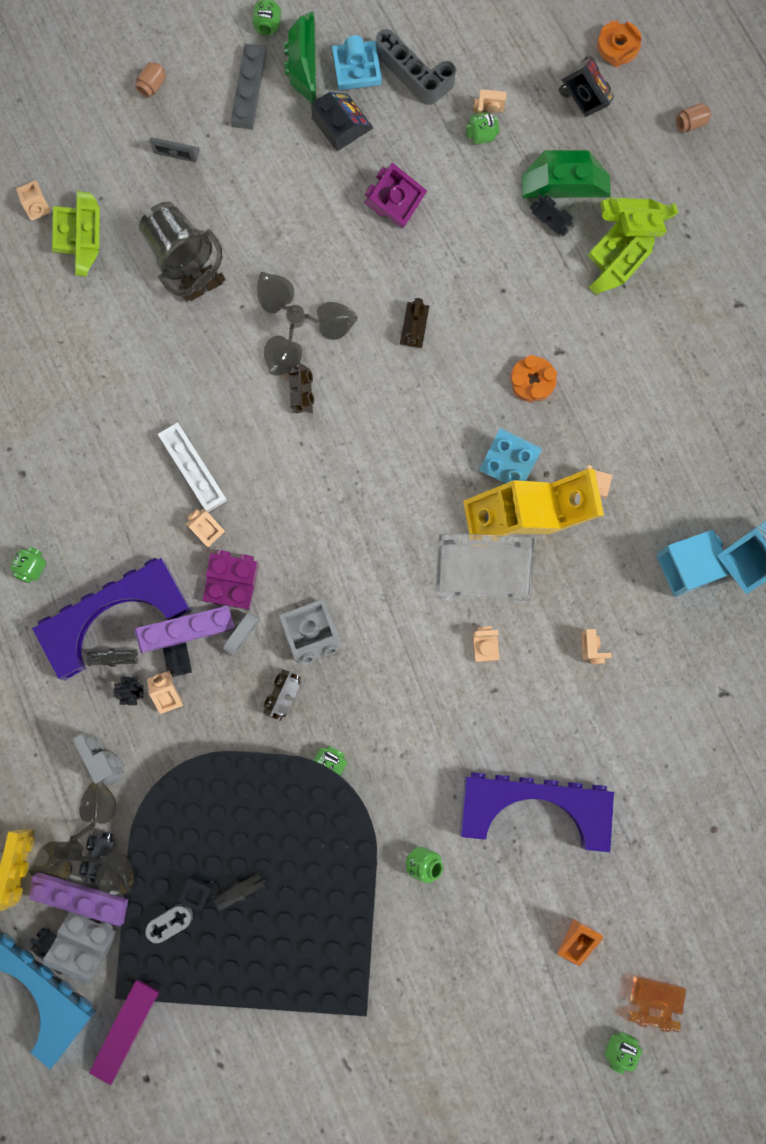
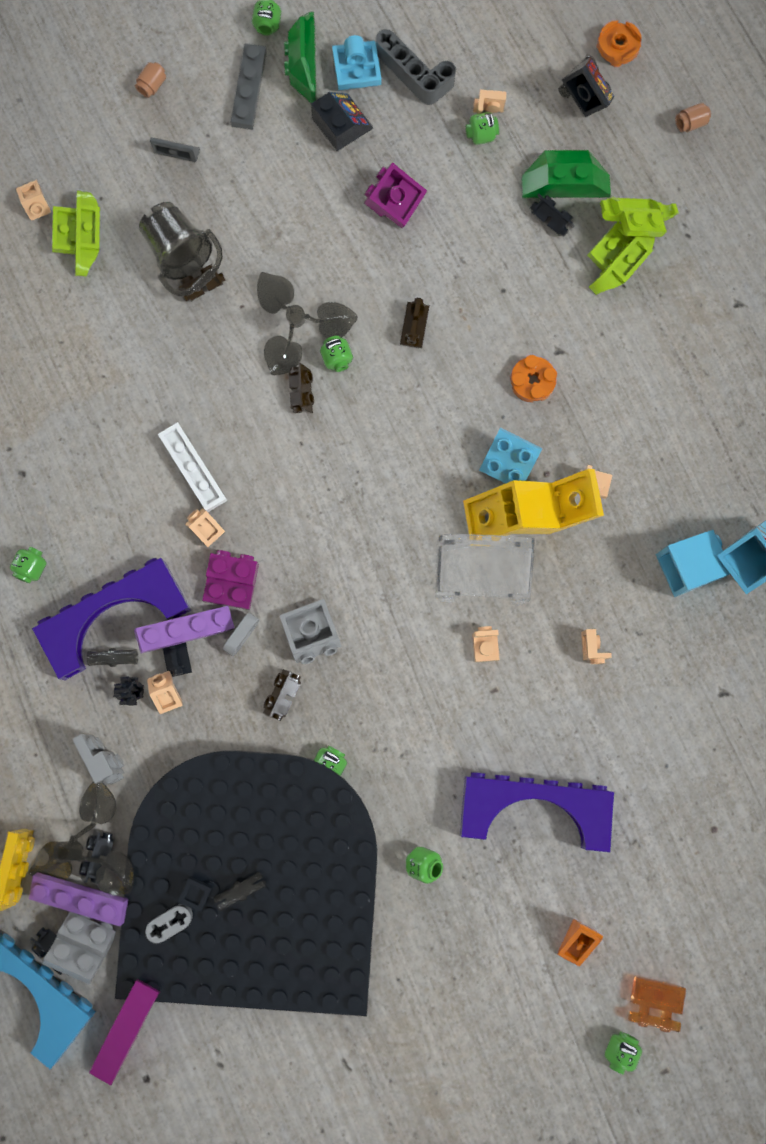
none -> bright green head [320,336,353,372]

